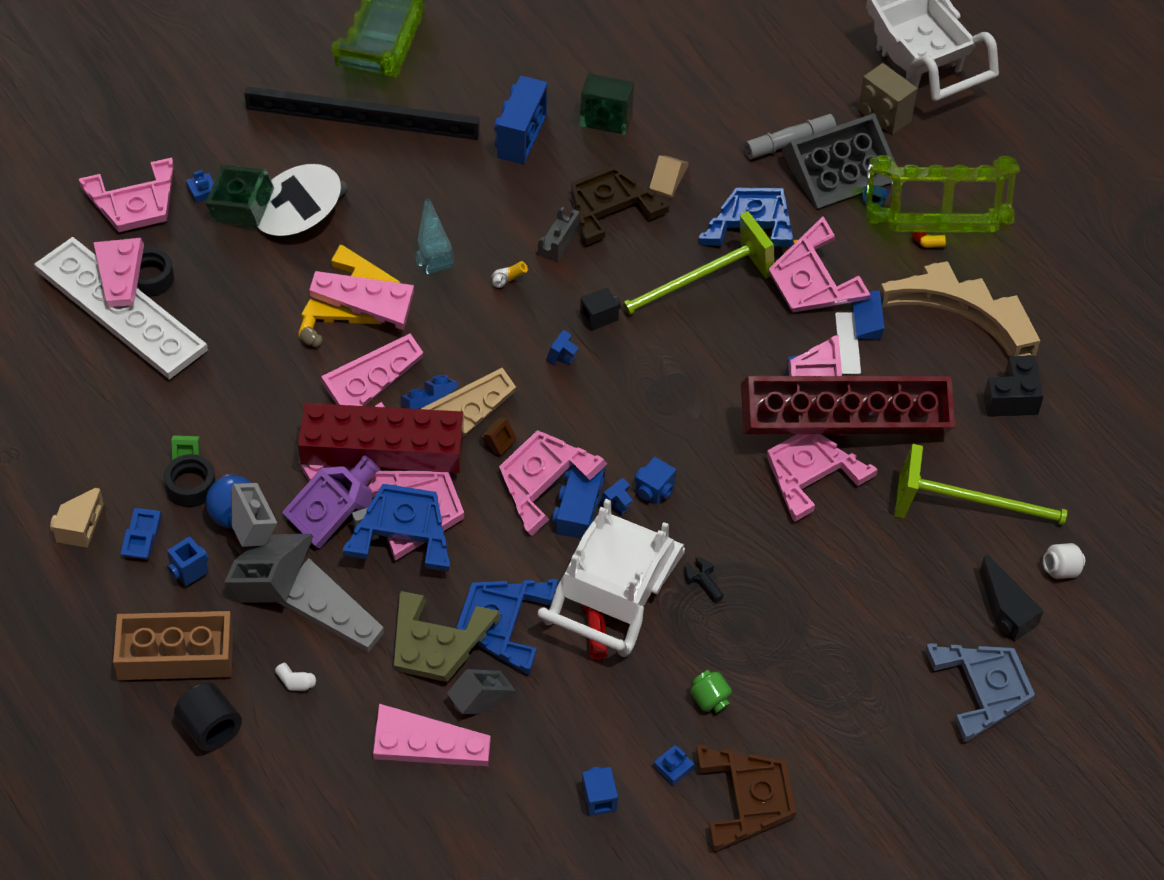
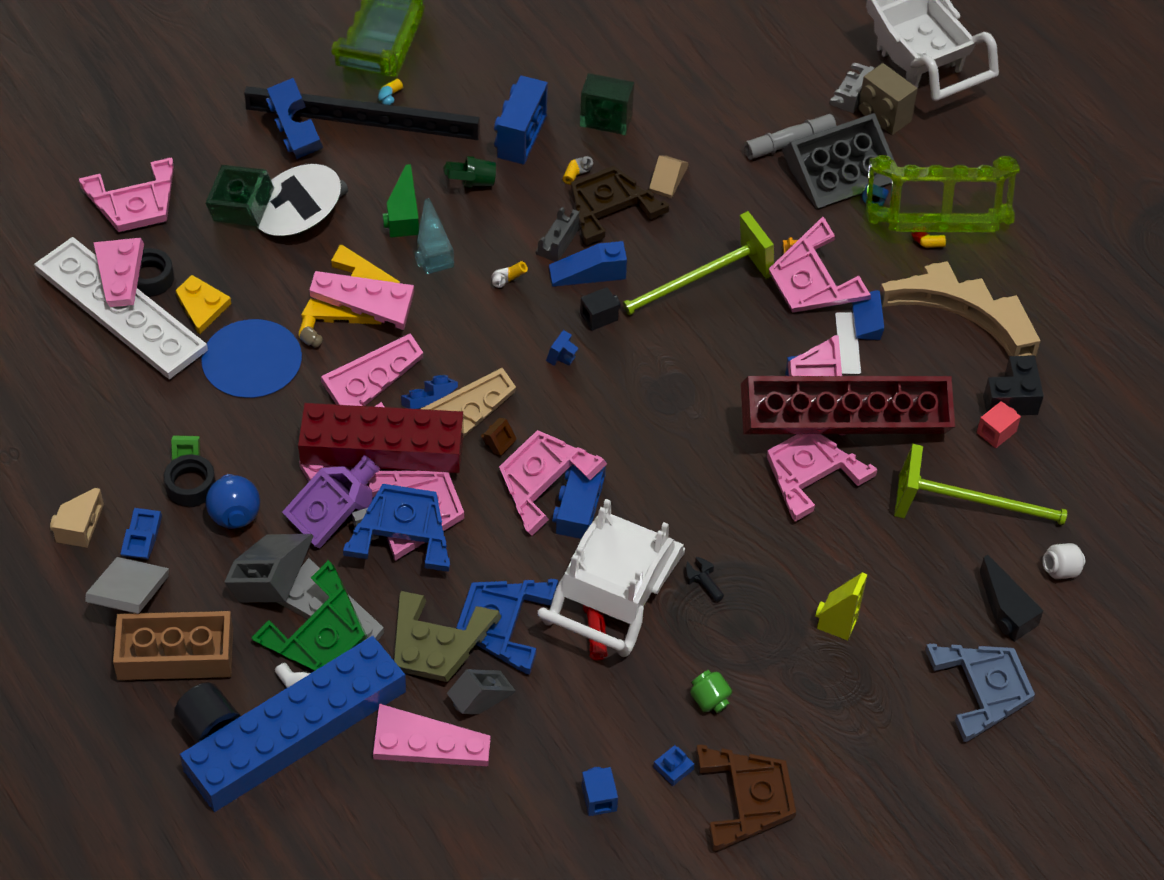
blue brick [167,536,209,586] -> none
blue tile [186,170,219,203] -> none
light grey slope [231,483,278,547] -> none
blue tile [599,478,633,515] -> none
blue brick [635,457,677,505] -> none
blue wing [699,188,794,247] -> none
none -> light grey tile [85,557,169,614]
none -> yellow wing [176,275,232,334]
none -> blue brick [180,635,406,812]
none -> blue sticker [202,319,302,398]
none -> green wing [251,560,368,671]
none -> blue arch [266,78,323,159]
none -> medium azure arm [378,78,403,105]
none -> green slope [383,164,419,238]
none -> dark green piece [443,156,496,188]
none -> blue slope [549,241,627,287]
none -> arm [562,156,594,185]
none -> neon yellow slope [815,572,868,641]
none -> light grey hinge [830,63,874,113]
none -> coral brick [977,401,1021,448]

